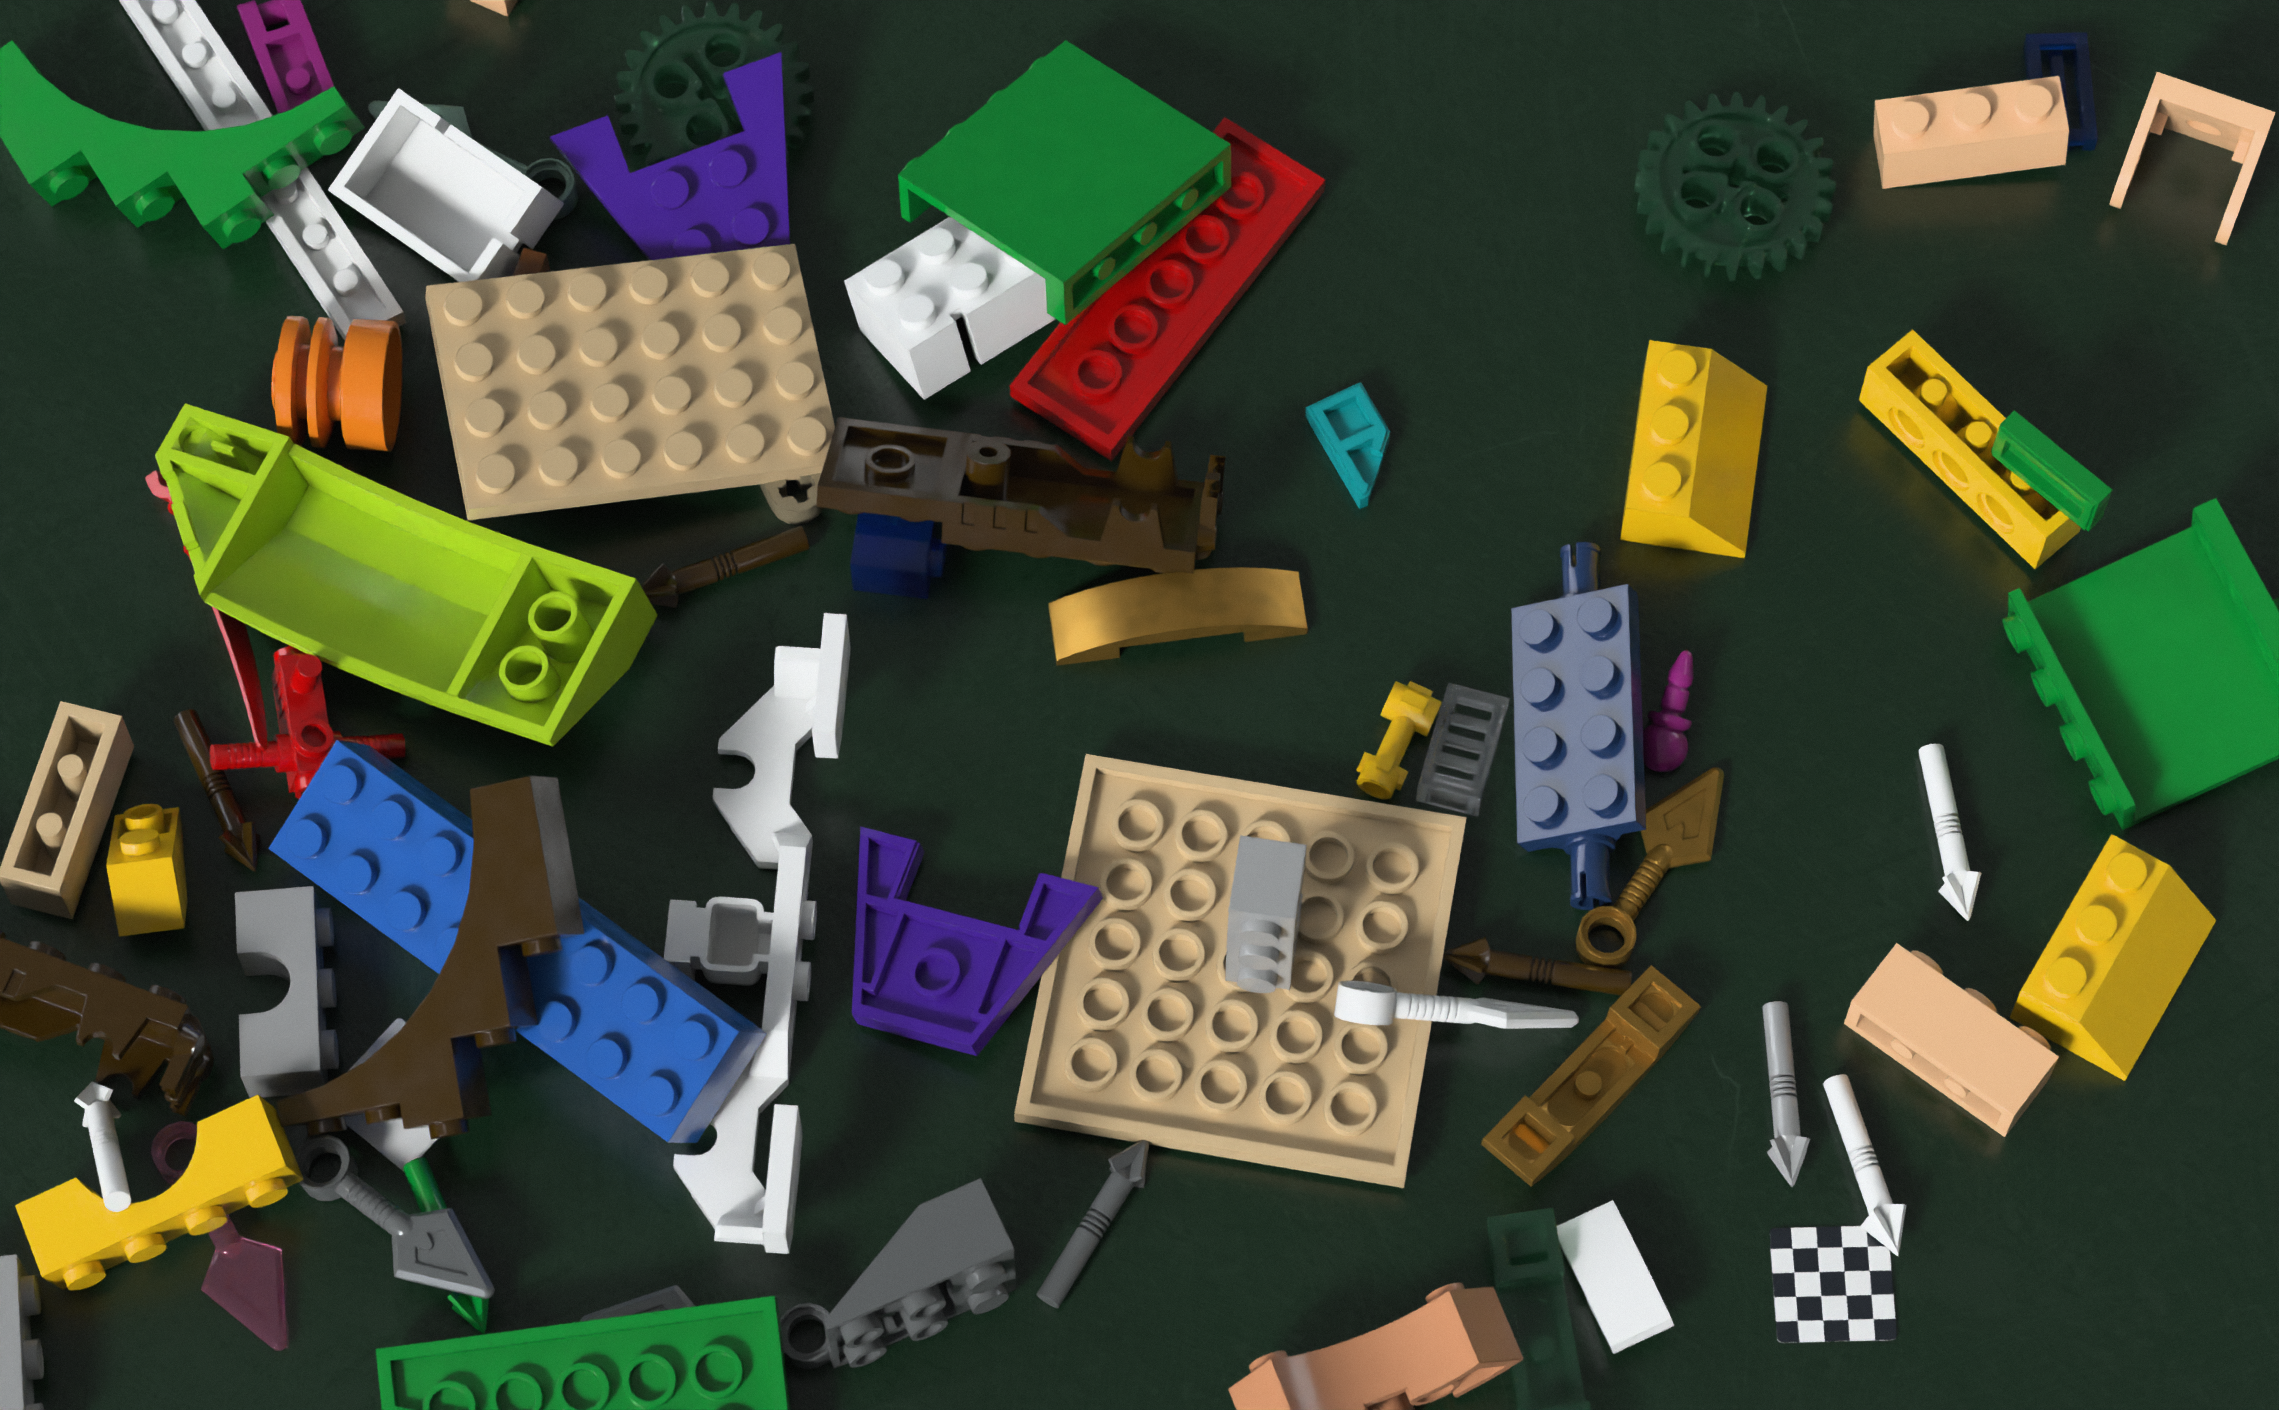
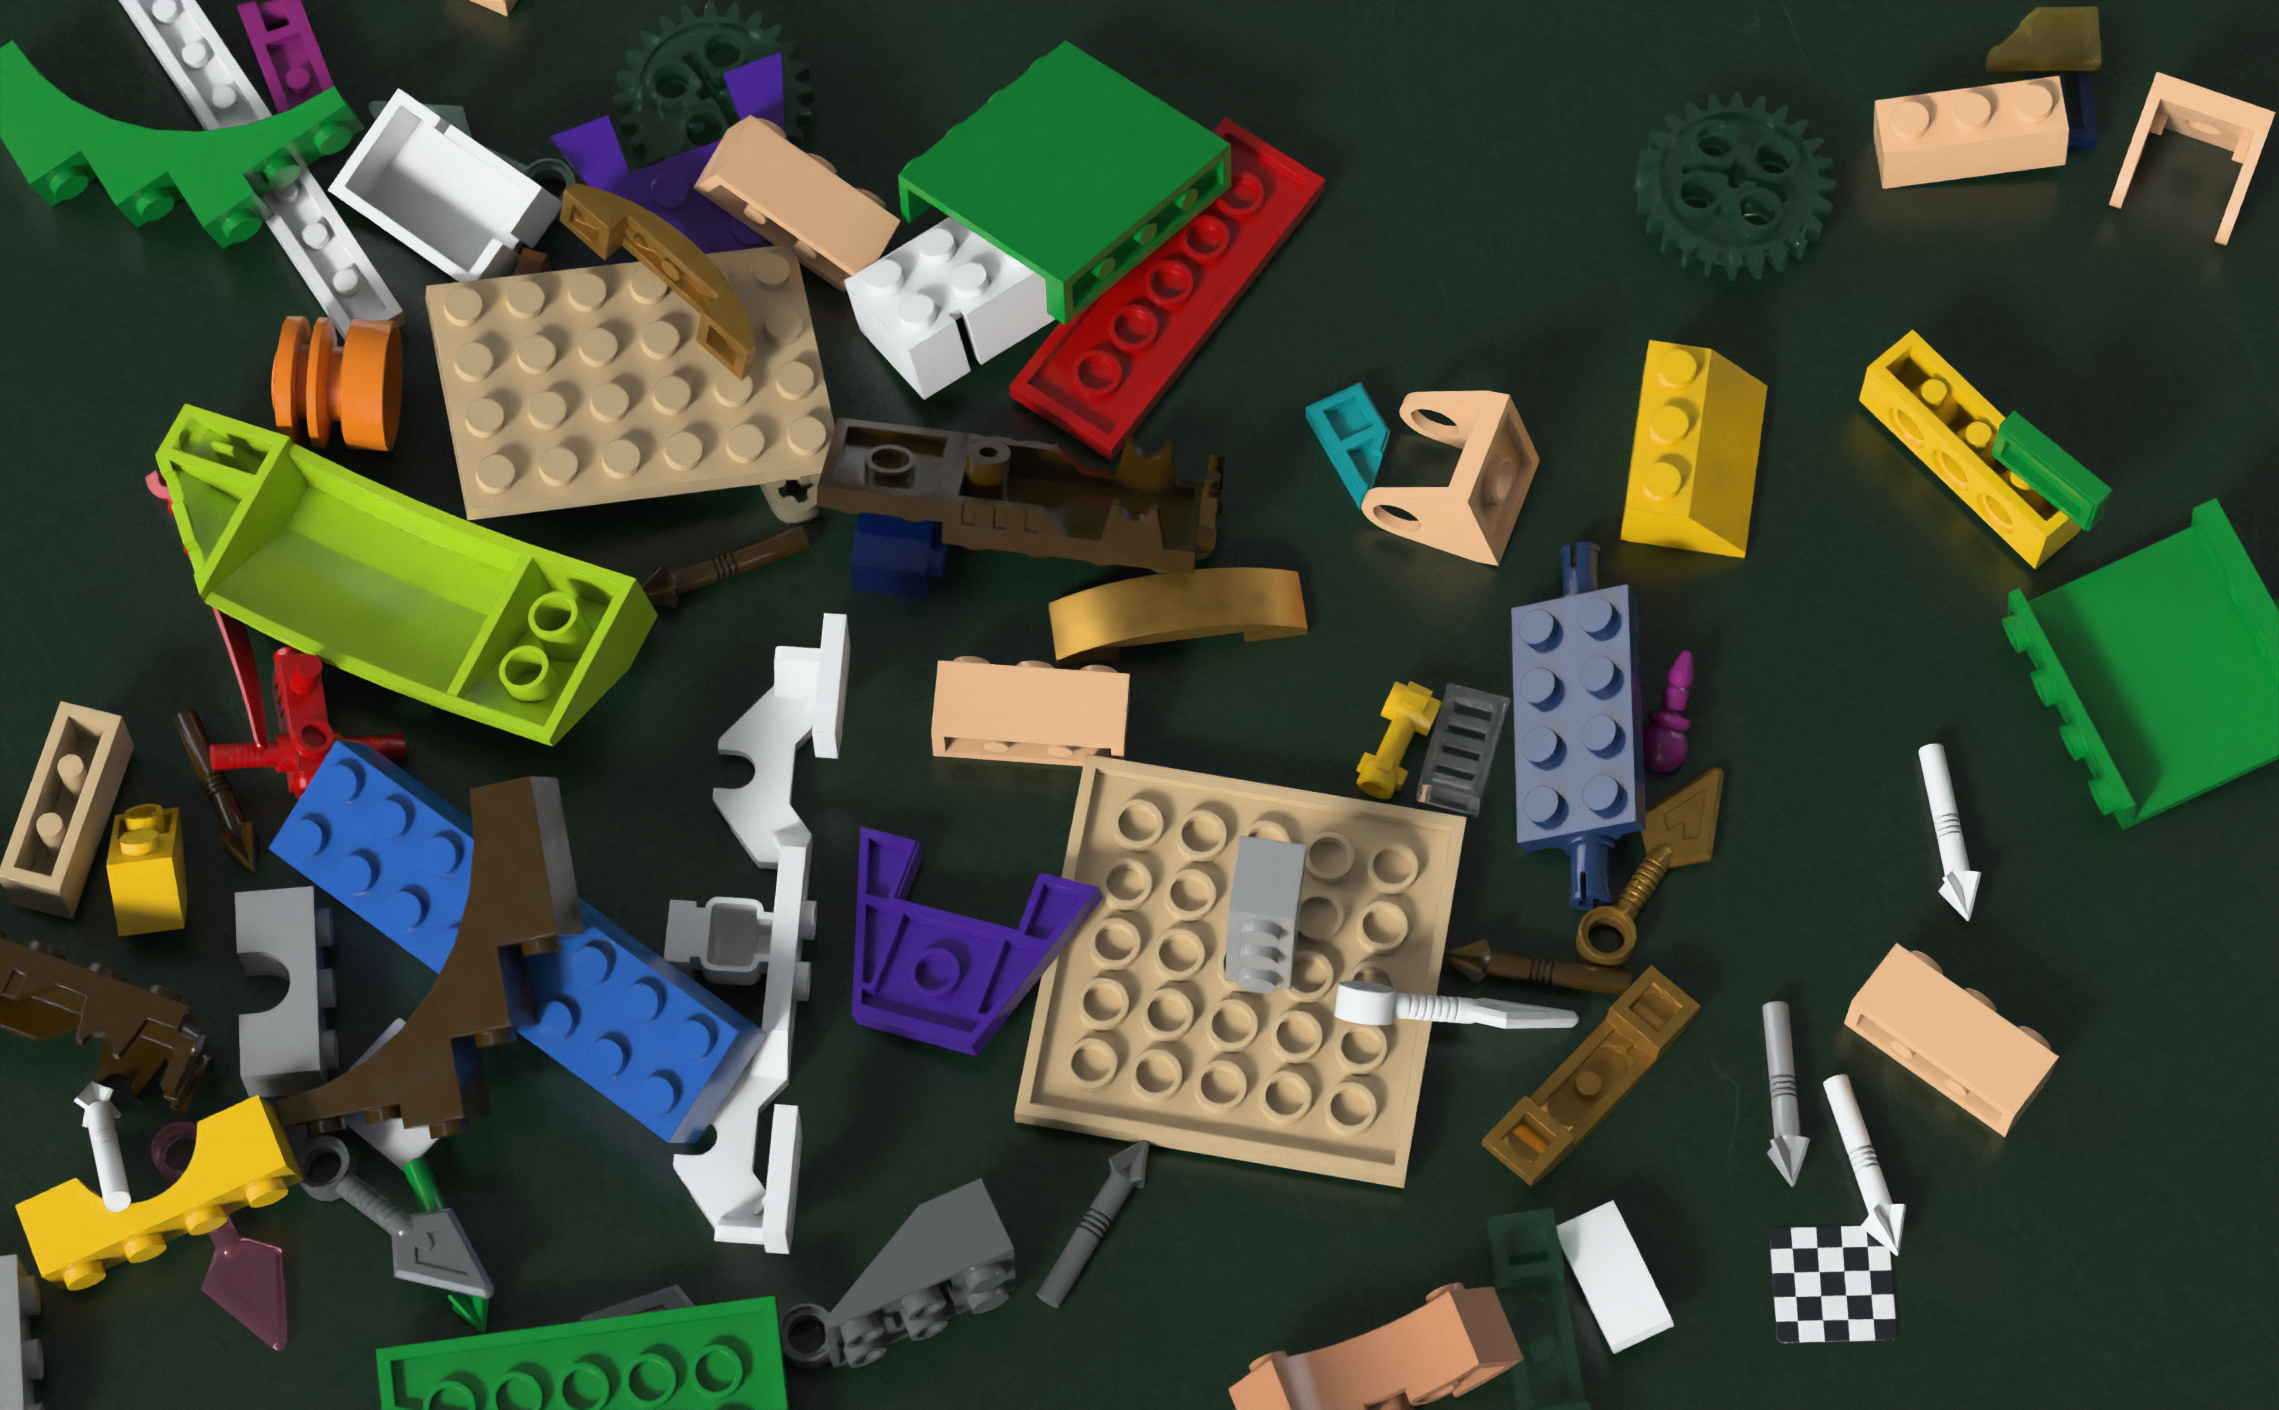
yellow slope [2010,834,2216,1081] -> none
none -> pearl gold slope [560,183,756,381]
none -> light nougat brick [693,115,901,292]
none -> light nougat brick [931,656,1130,766]
none -> light nougat hose [1361,391,1540,566]
none -> clear yellow tile [1986,7,2102,71]

